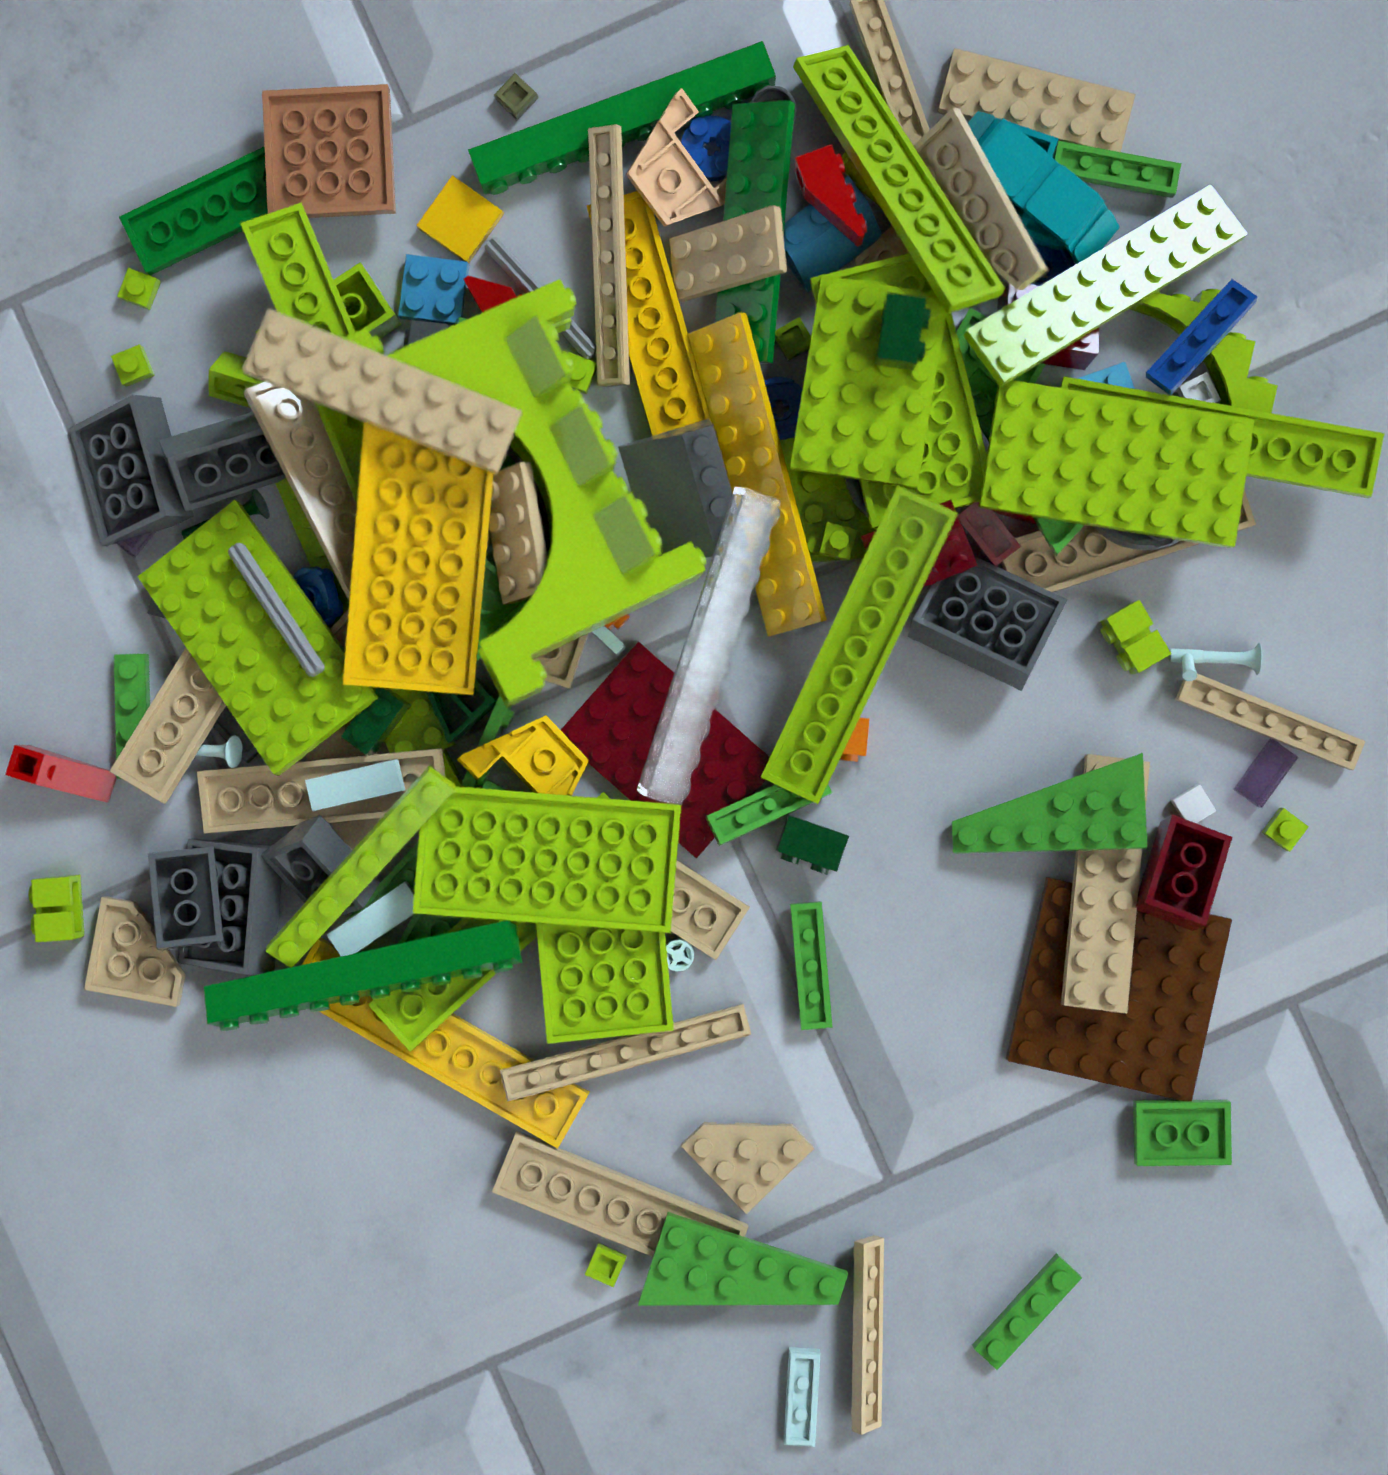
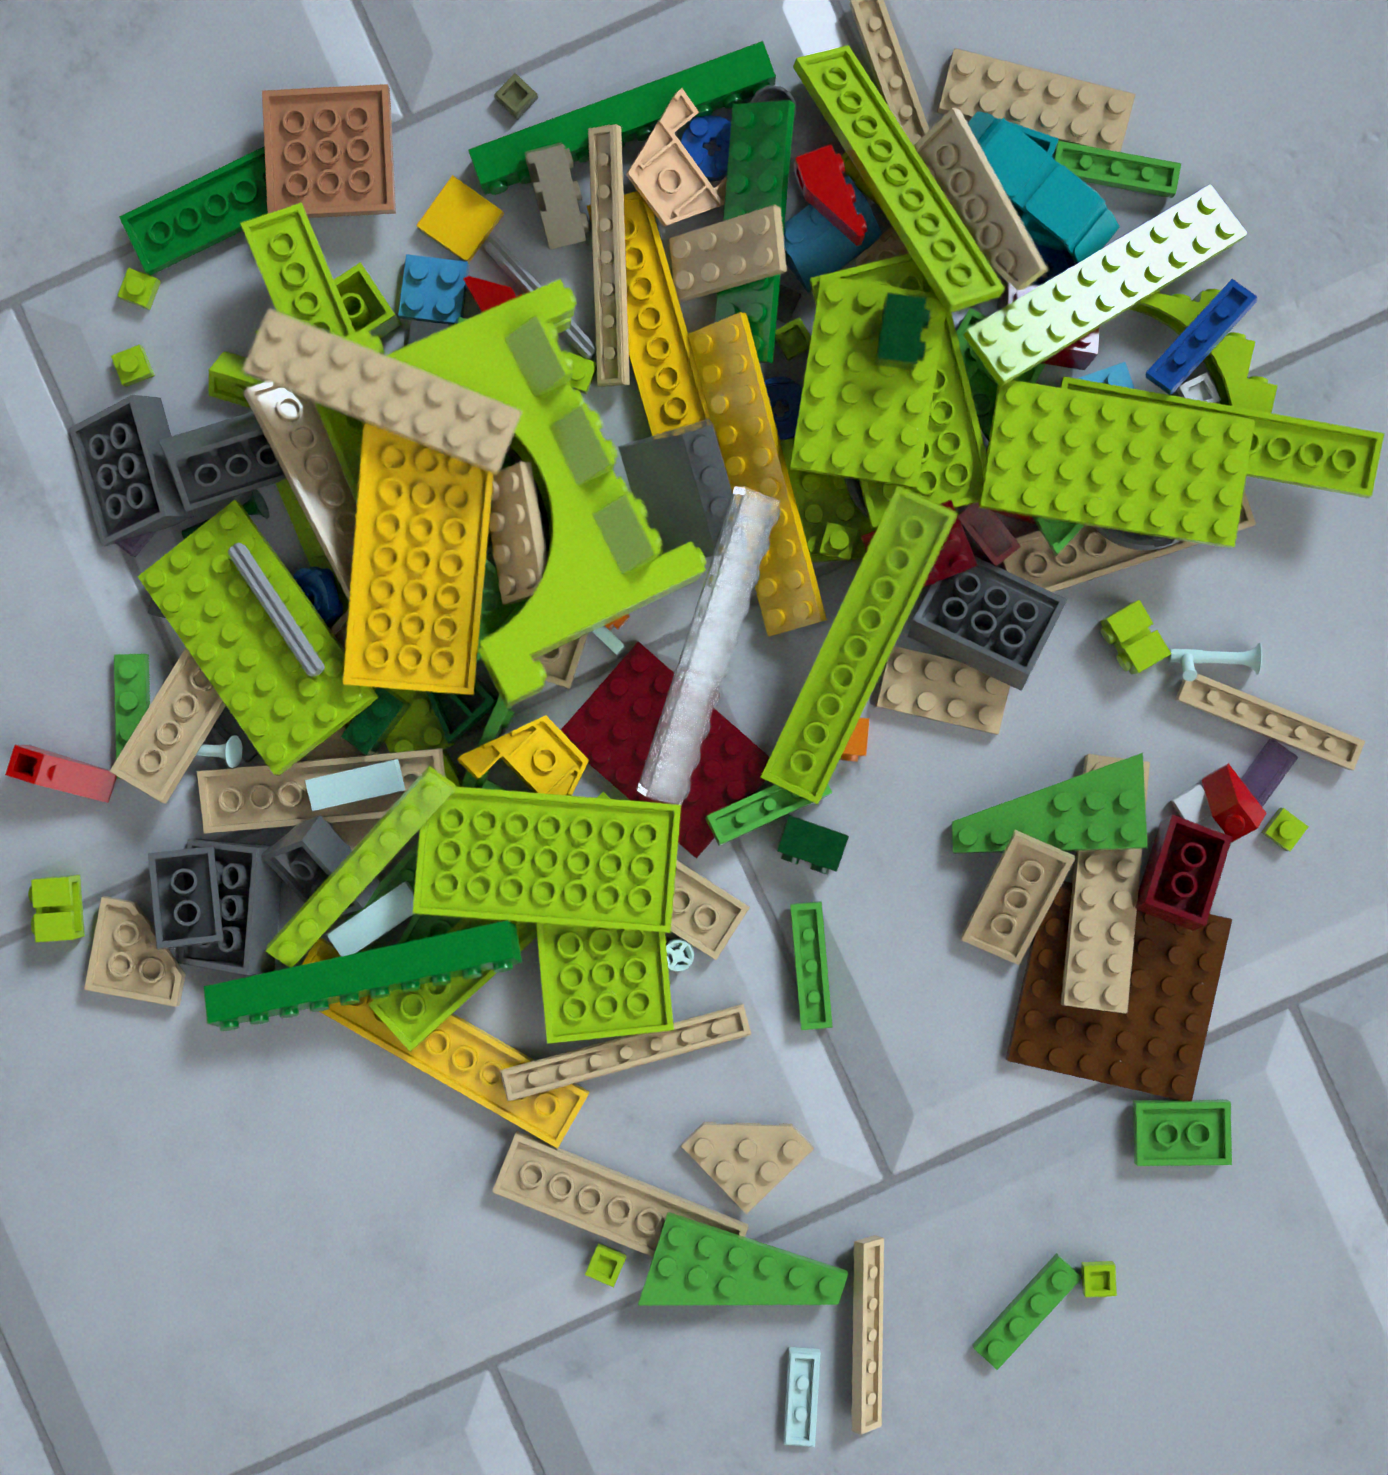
none -> dark tan wedge [524,143,590,250]
none -> clear smoke tile [777,284,802,324]
none -> tan plate [876,646,1010,735]
none -> tan plate [961,830,1074,965]
none -> lime plate [1081,1261,1117,1298]
none -> red slope [1202,763,1266,842]

